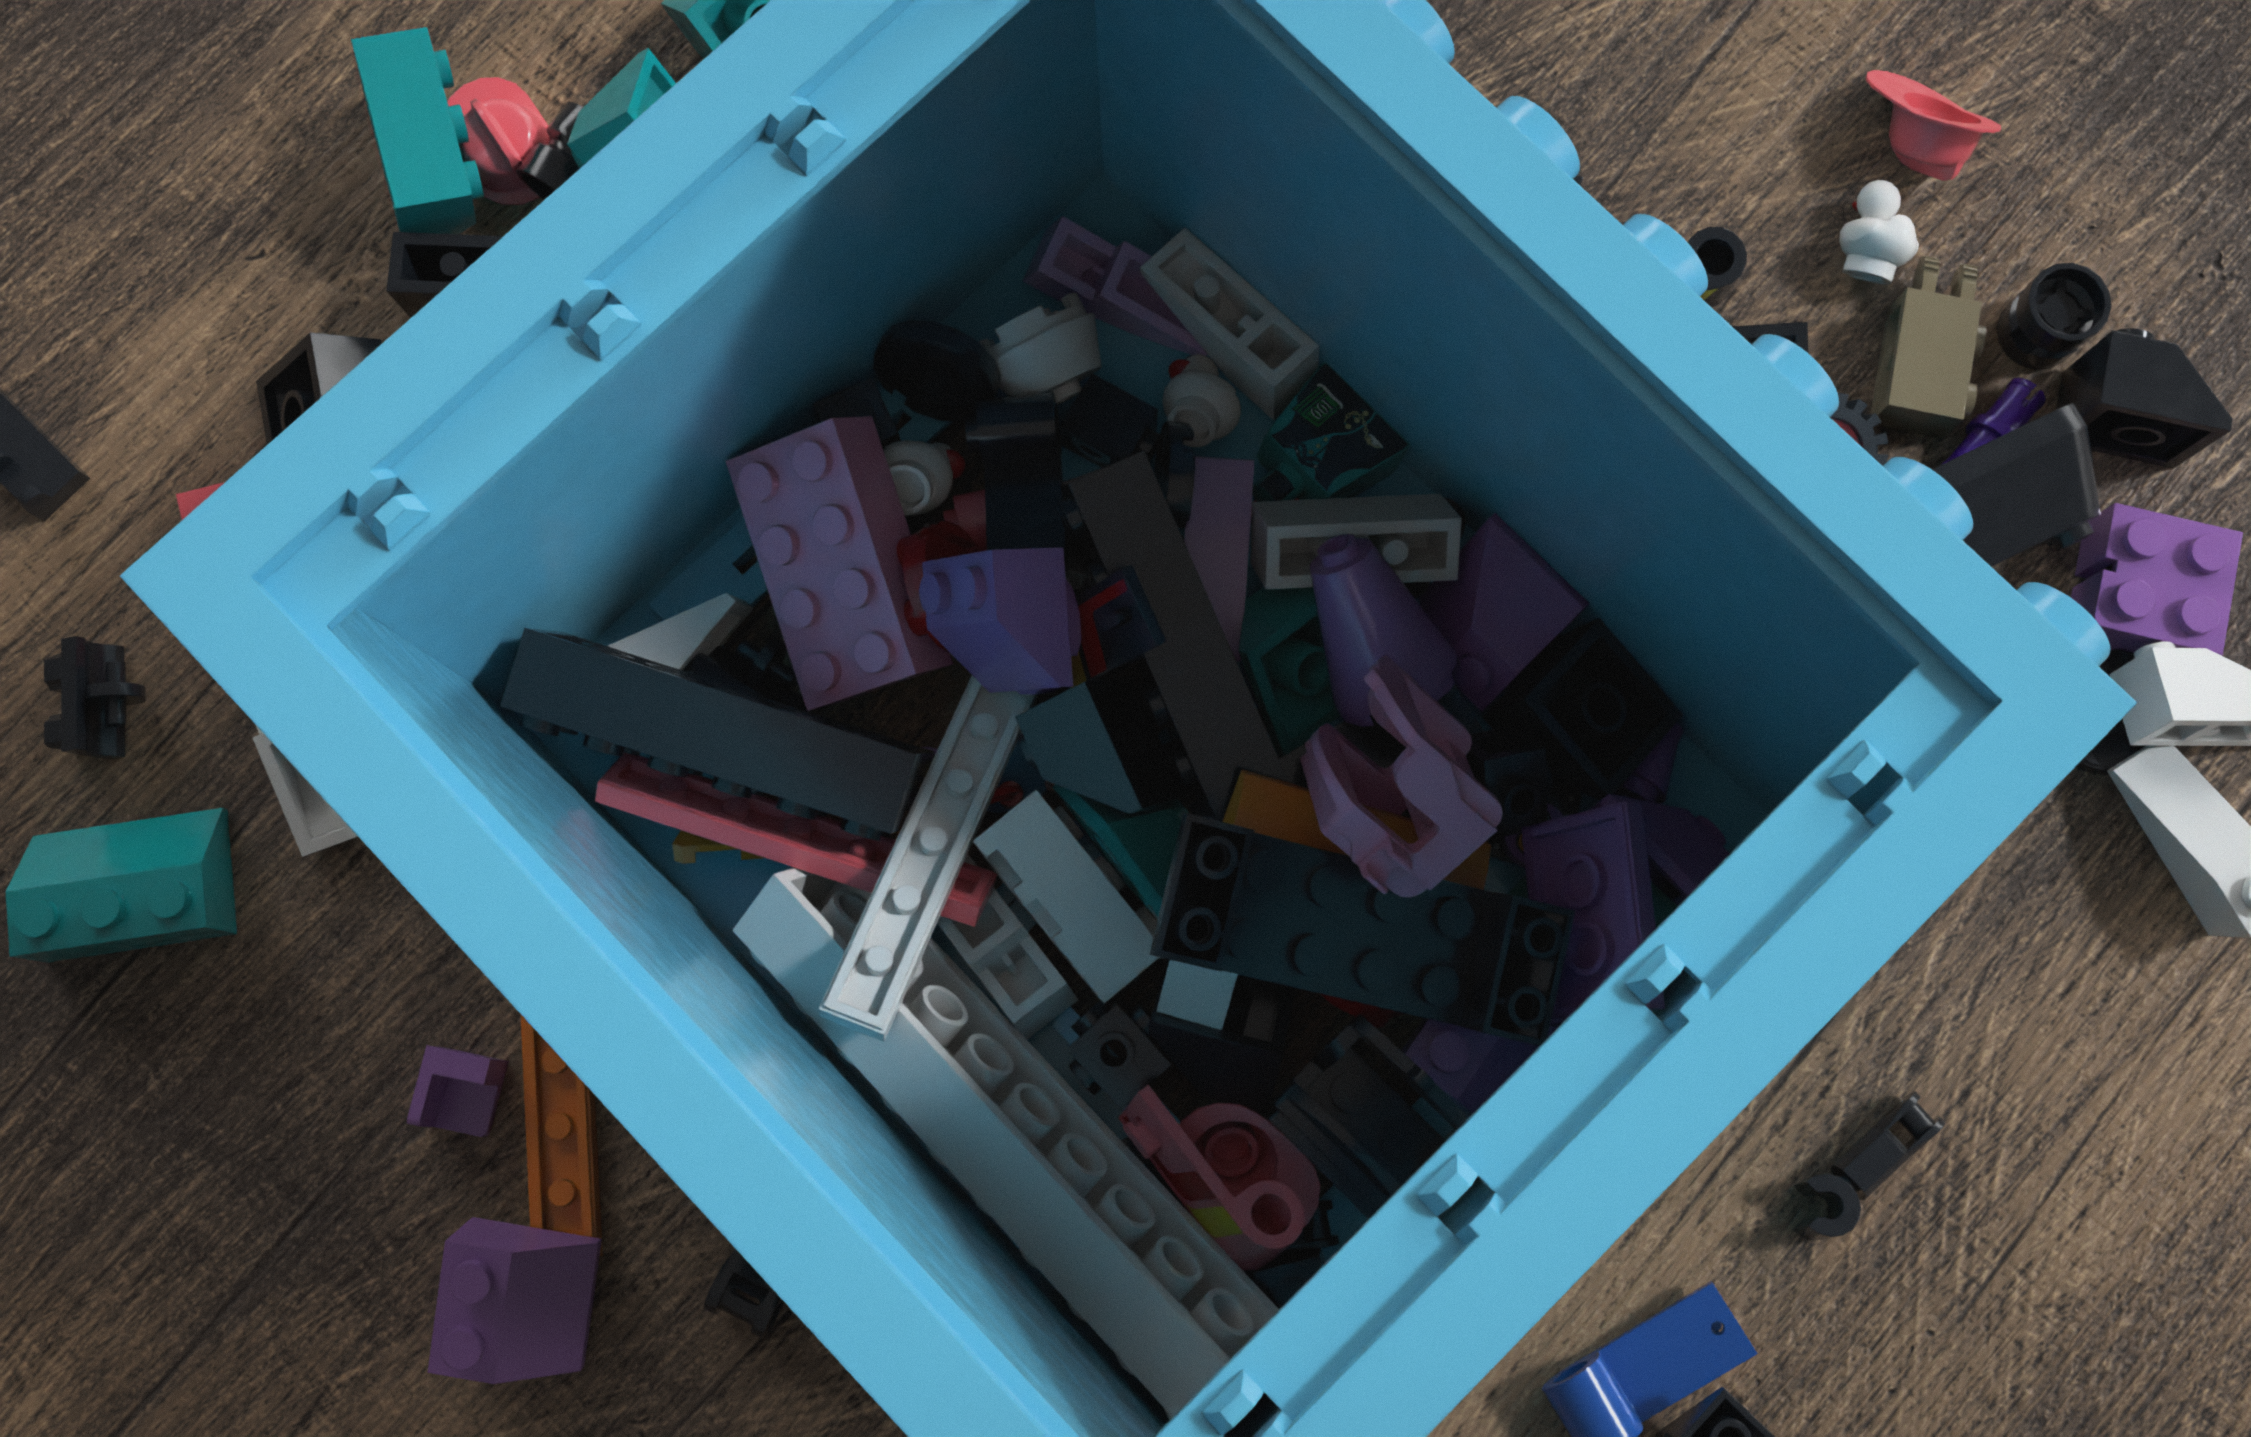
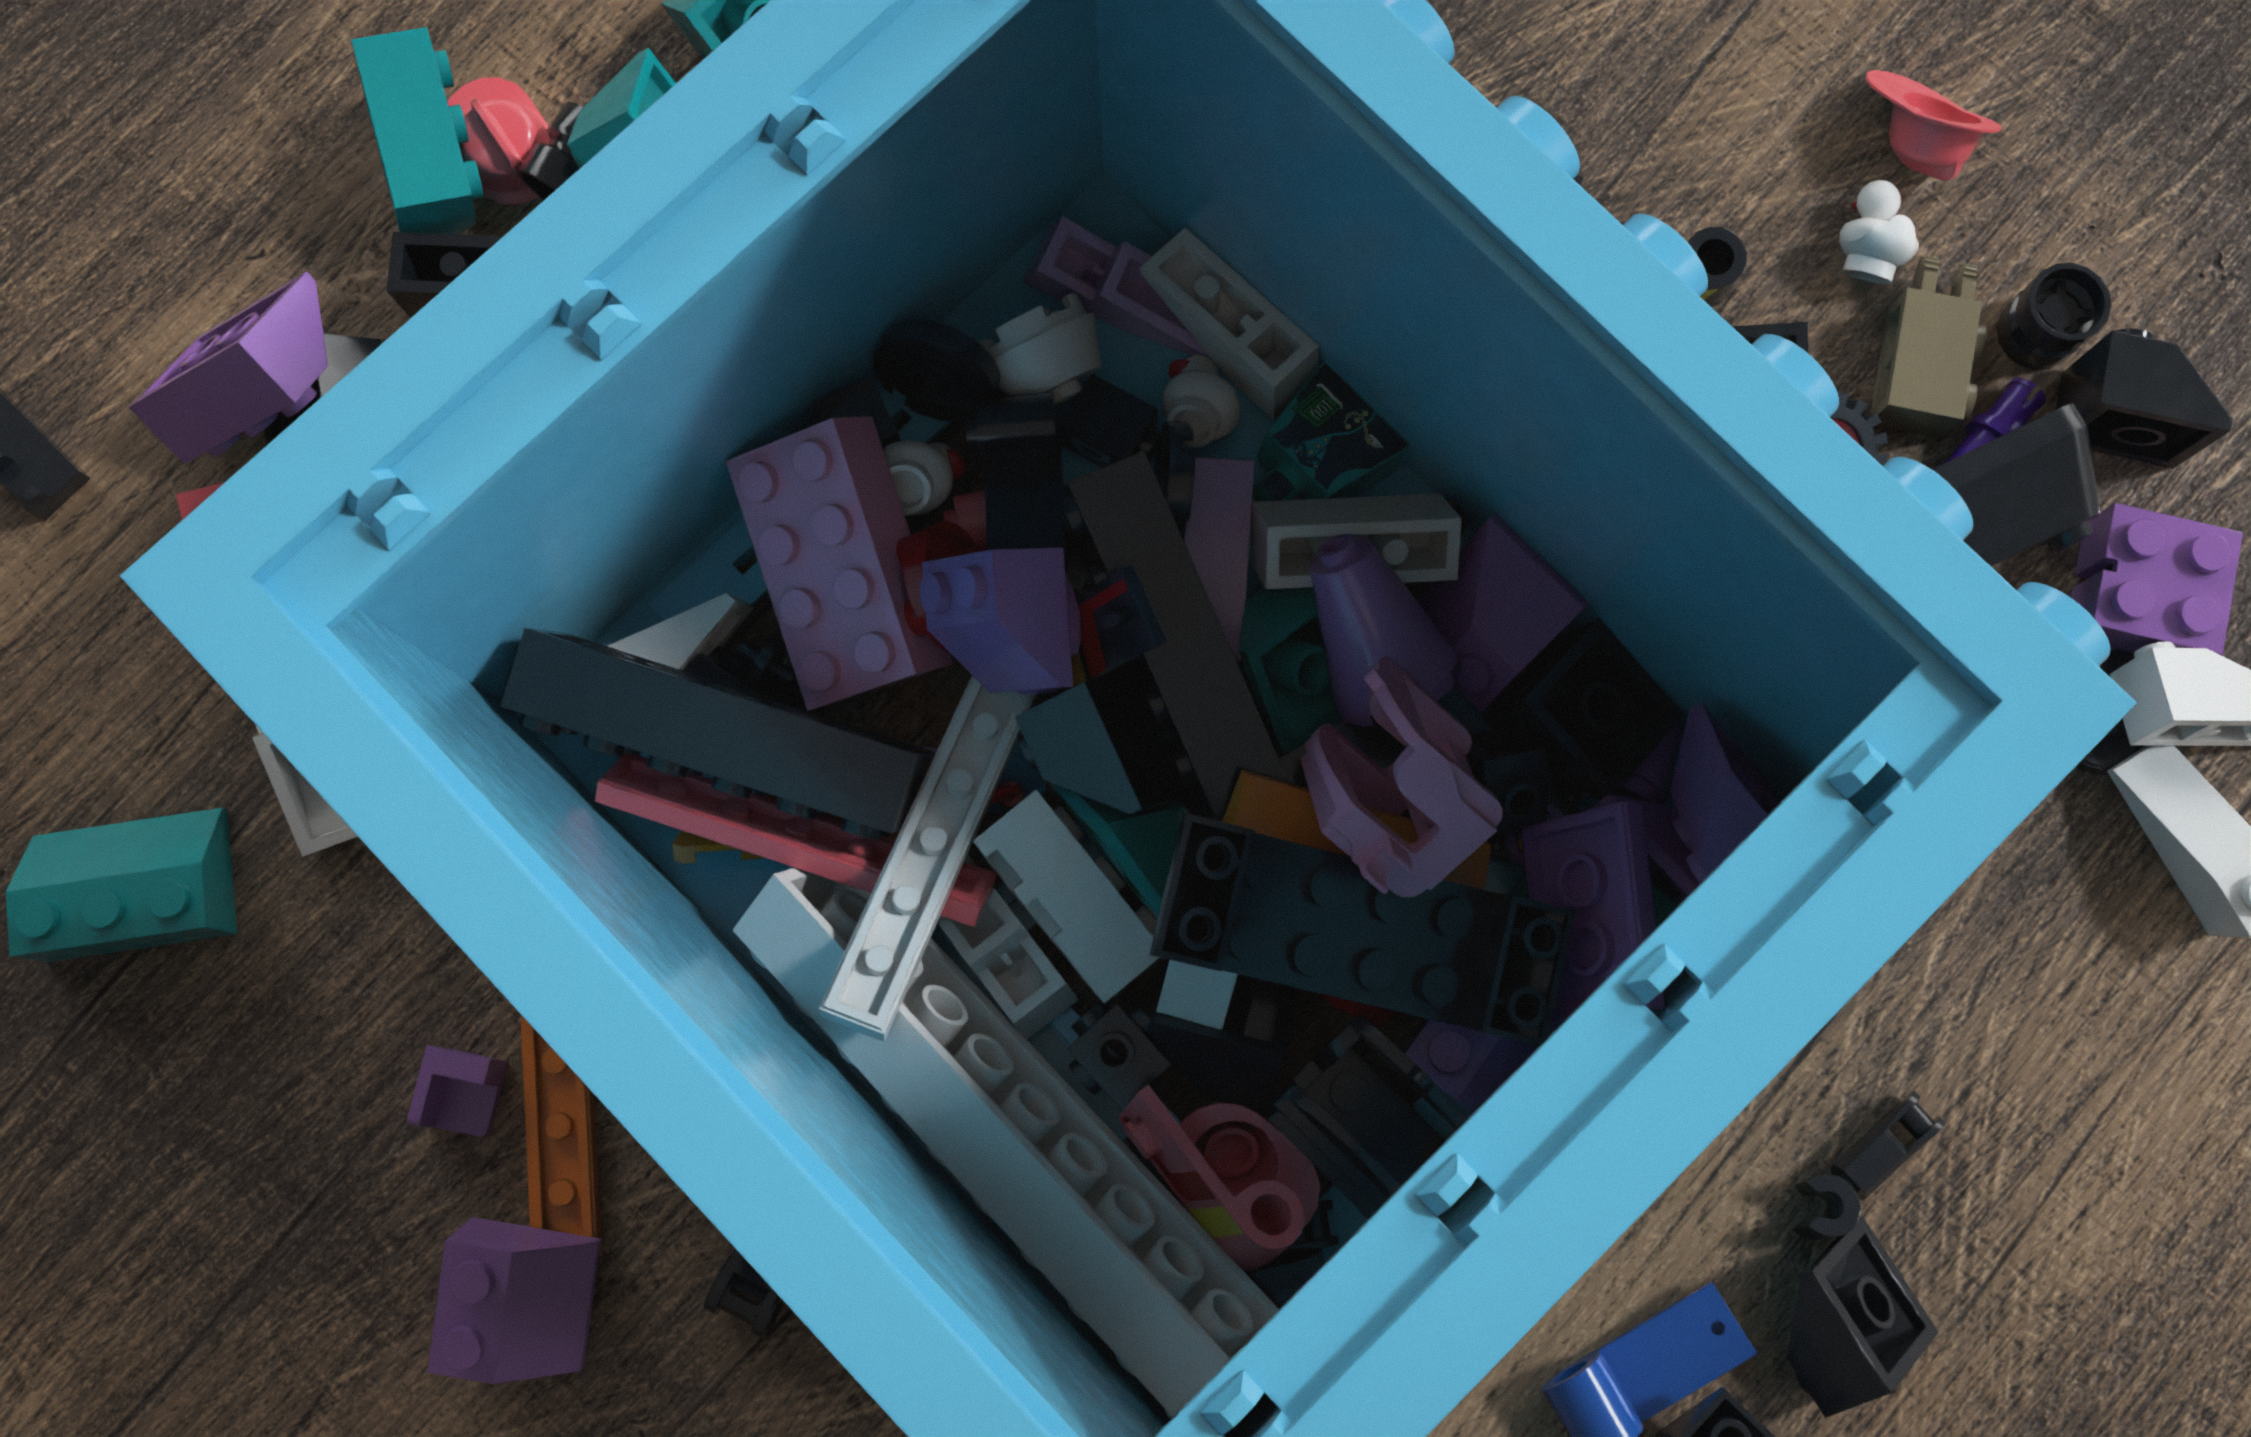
black hips [44,636,146,760] -> none
none -> medium lavender slope [129,271,328,464]
none -> medium lavender slope [1670,701,1780,883]
none -> black slope [1787,1216,1939,1418]

